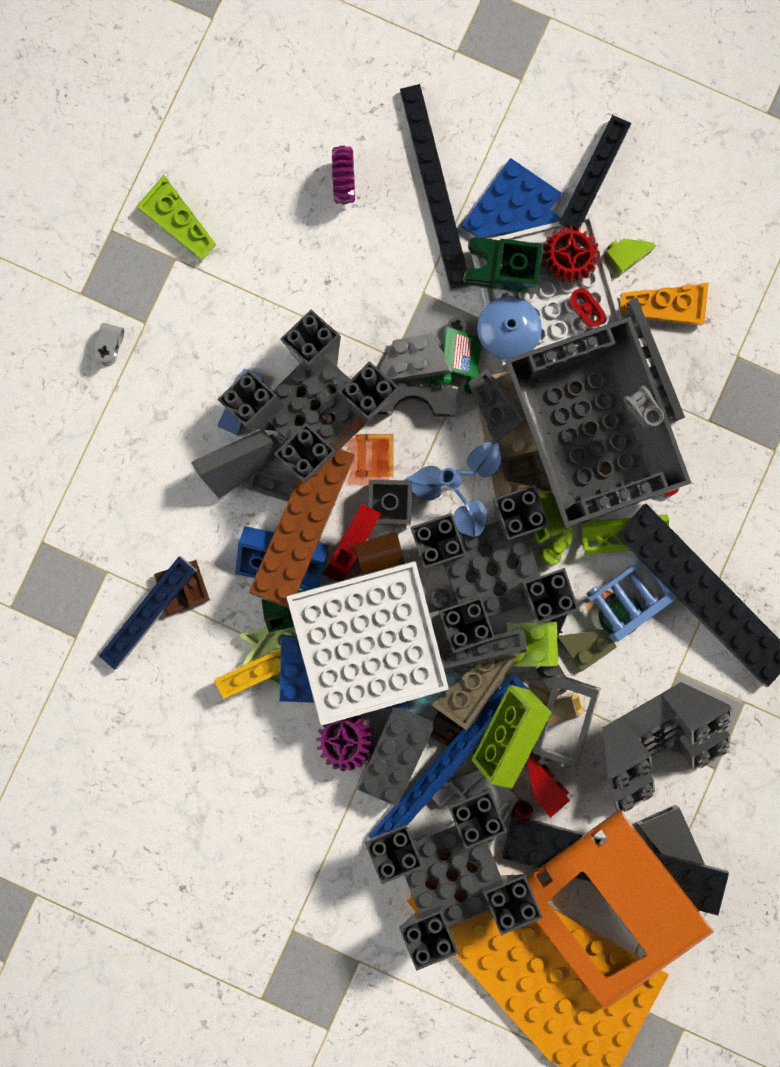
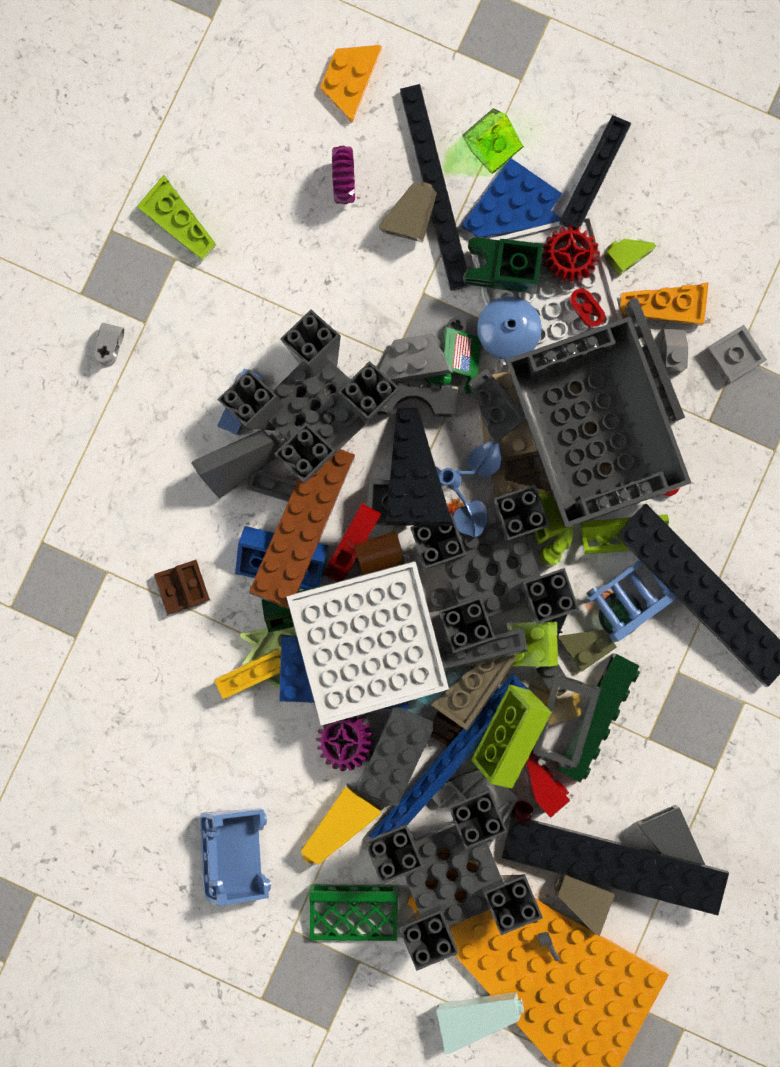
dark blue plate [99,556,197,670] -> none
clear orange plate [355,434,394,478] -> none
orange door [526,809,714,1009] -> none
dark grey slope [602,682,732,812] -> none
light grey piece [624,385,664,430] -> none
none -> medium blue windscreen [200,808,271,906]
none -> yellow slope [300,784,382,865]
none -> green fence [309,884,398,941]
none -> light orange wing [321,45,382,122]
none -> dark tan slope [379,182,437,243]
none -> black wing [386,408,453,526]
none -> light aqua slope [436,992,524,1054]
none -> clear orange plate [448,498,464,516]
none -> clear neon green slope [462,108,524,174]
none -> dark grey hand [537,932,560,961]
none -> dark tan slope [554,874,615,936]
none -> dark green brick [555,653,640,783]
none -> light grey slope [661,329,688,373]
none -> light grey plate [706,325,767,384]

